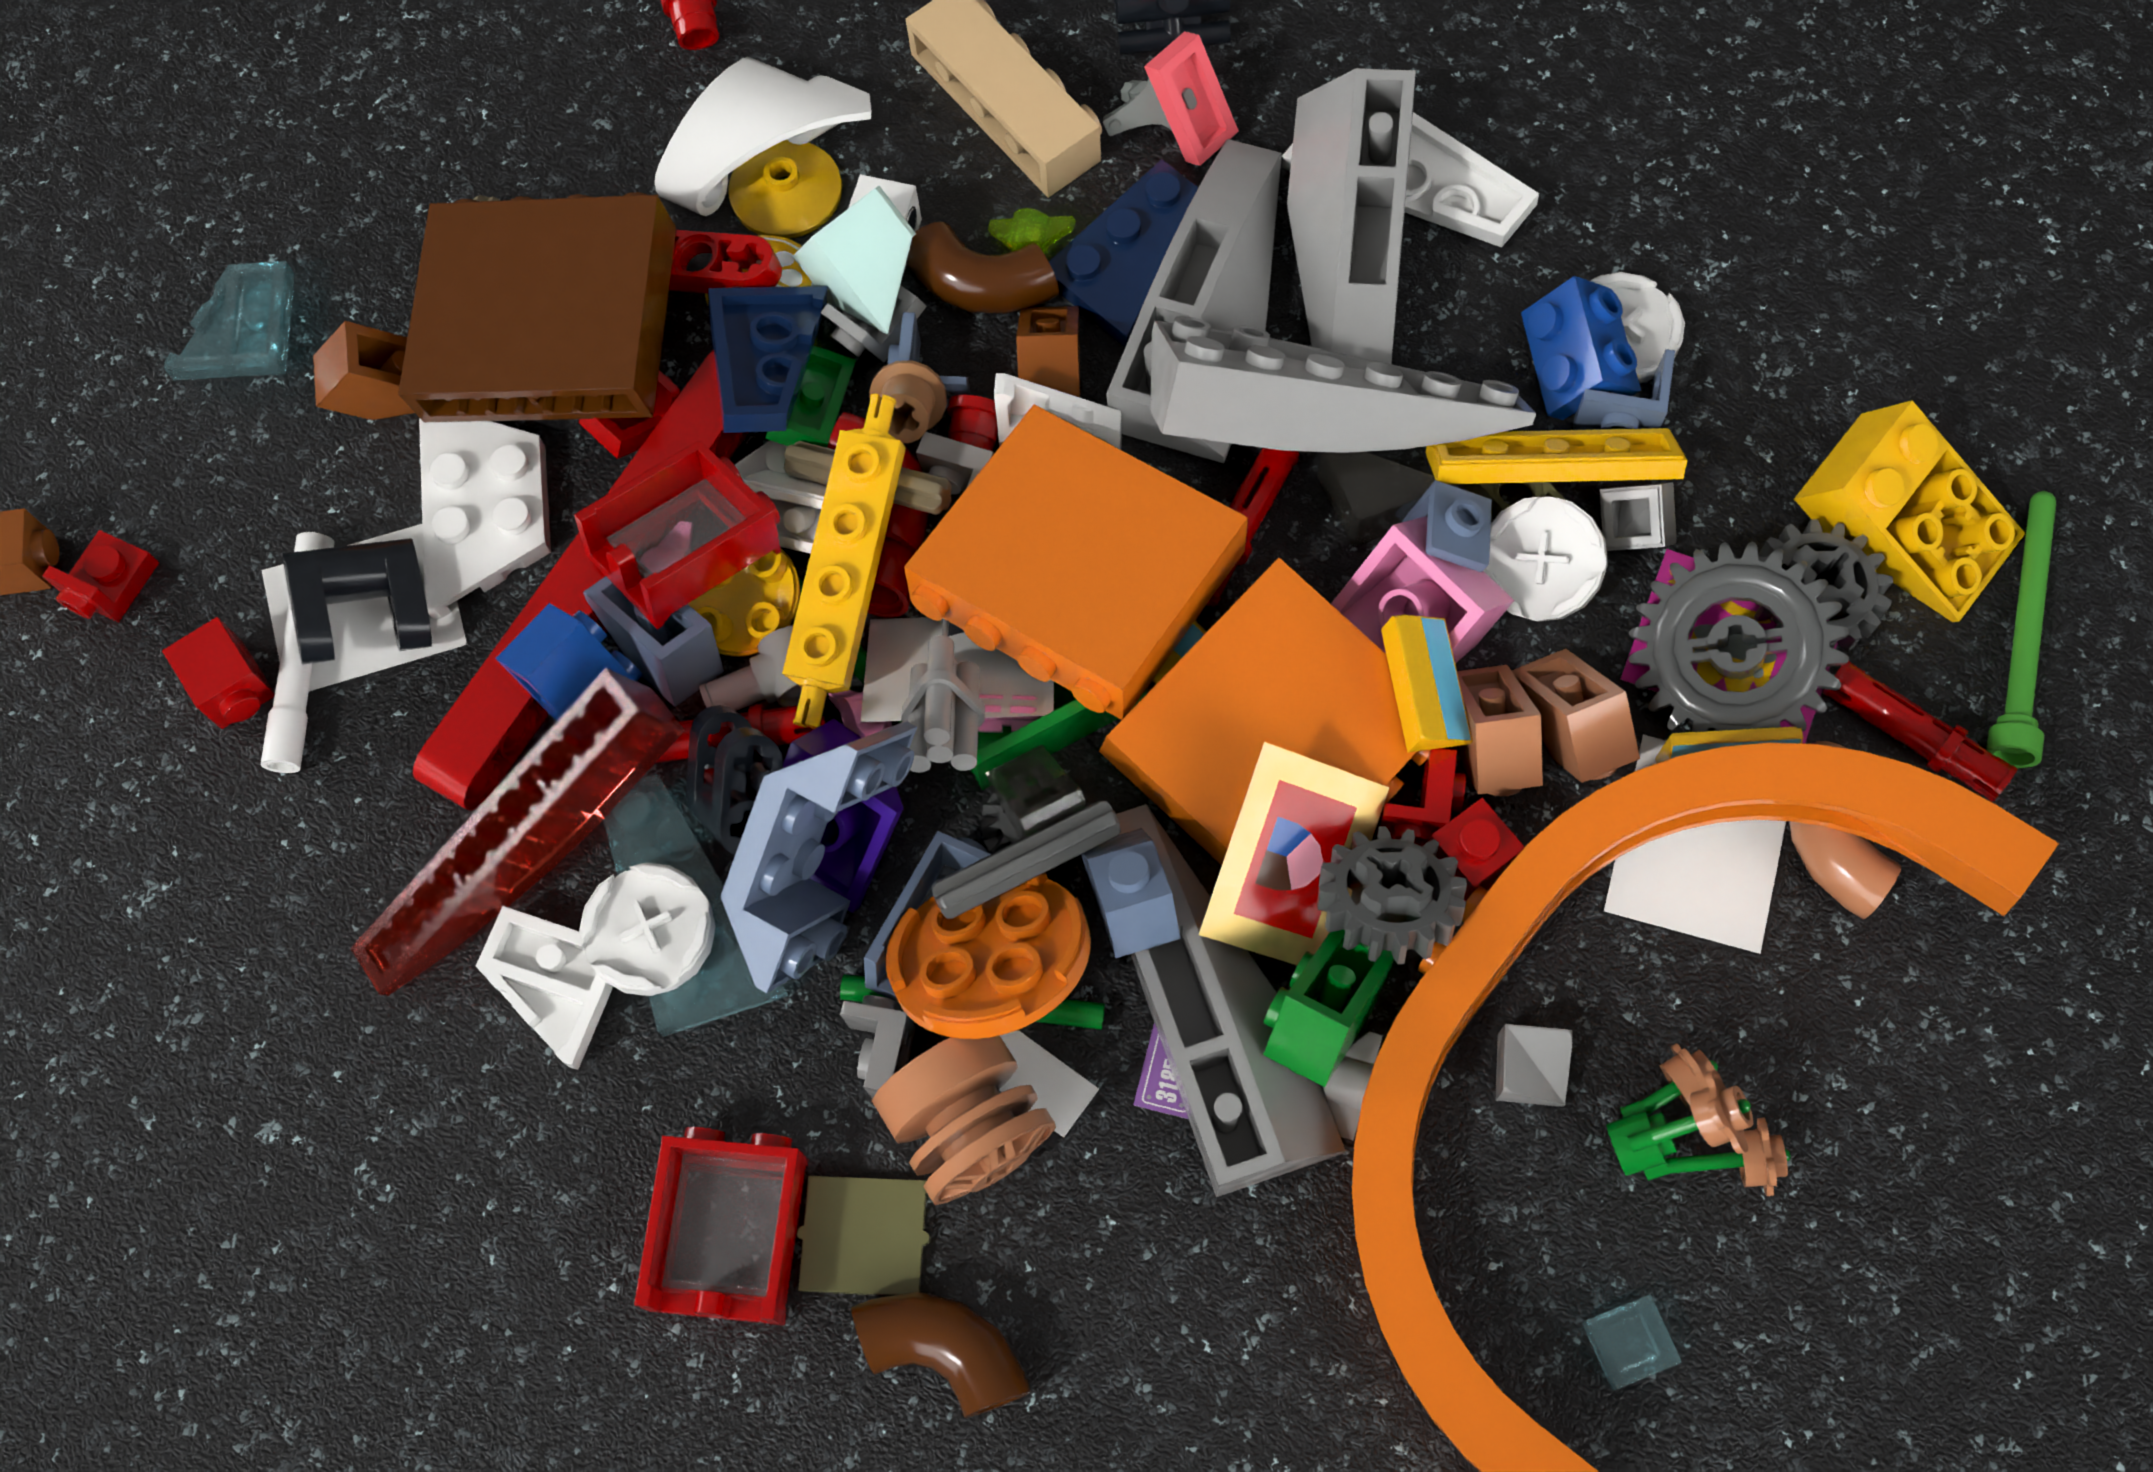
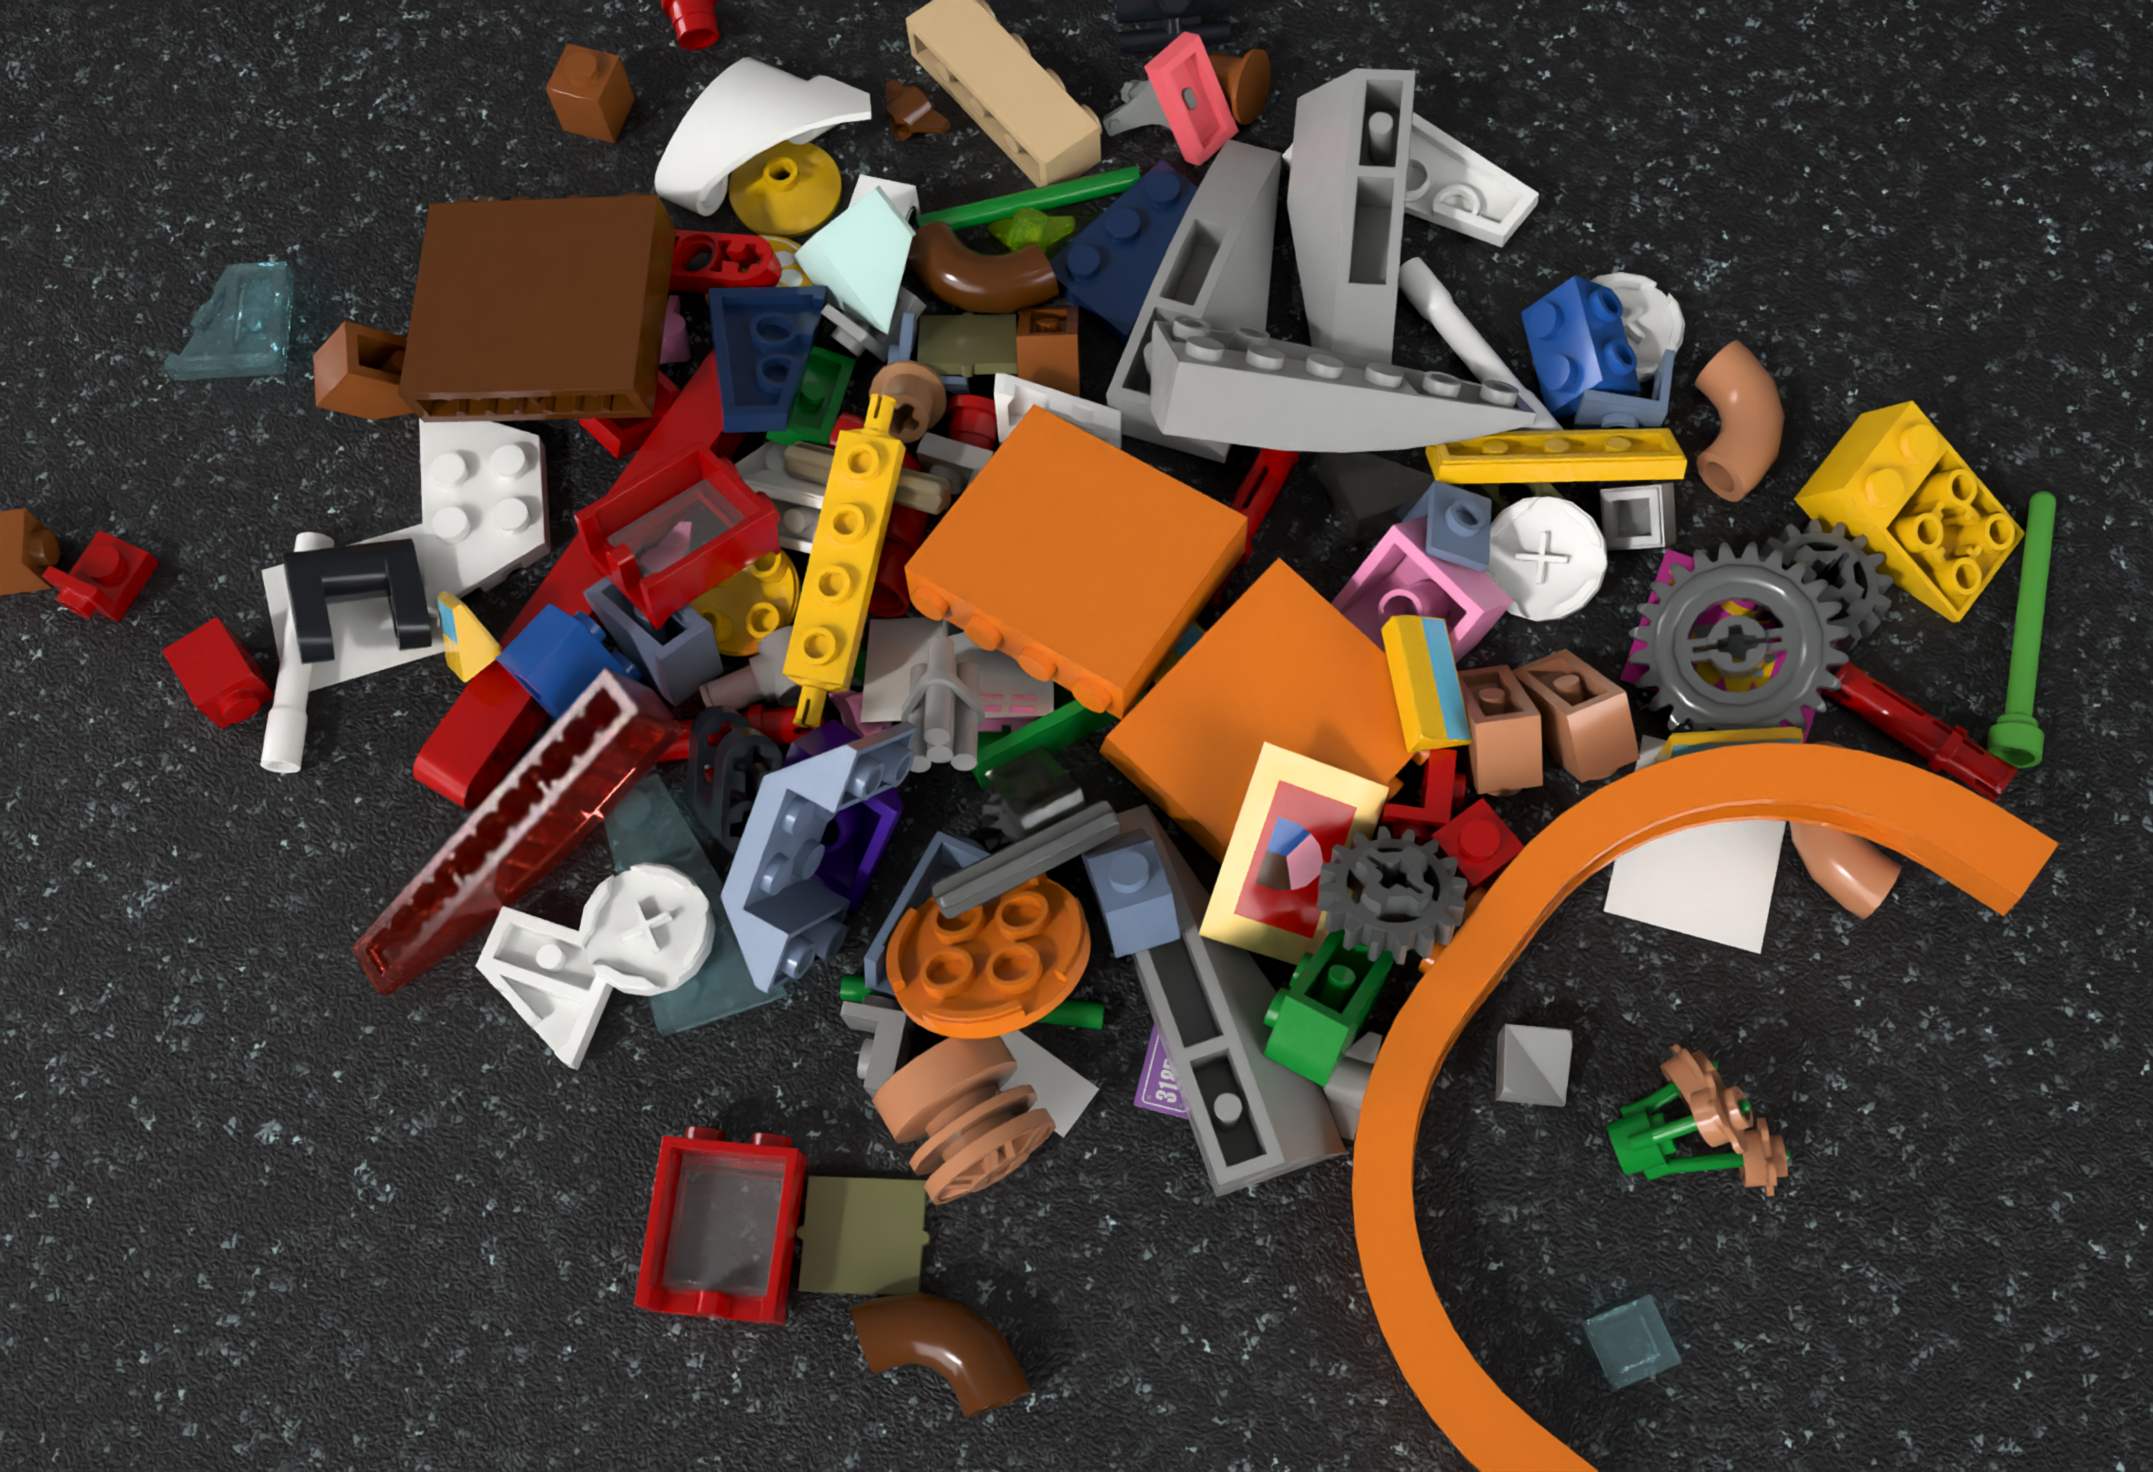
none -> yellow slope [436,591,503,682]
none -> dark orange brick [546,43,635,144]
none -> bright pink piece [660,295,691,364]
none -> reddish brown piece [884,79,951,141]
none -> green piece [914,165,1141,231]
none -> olive piece [917,312,1018,377]
none -> dark orange piece [1209,48,1271,125]
none -> white piece [1398,257,1564,431]
none -> nougat cylinder [1694,340,1785,502]

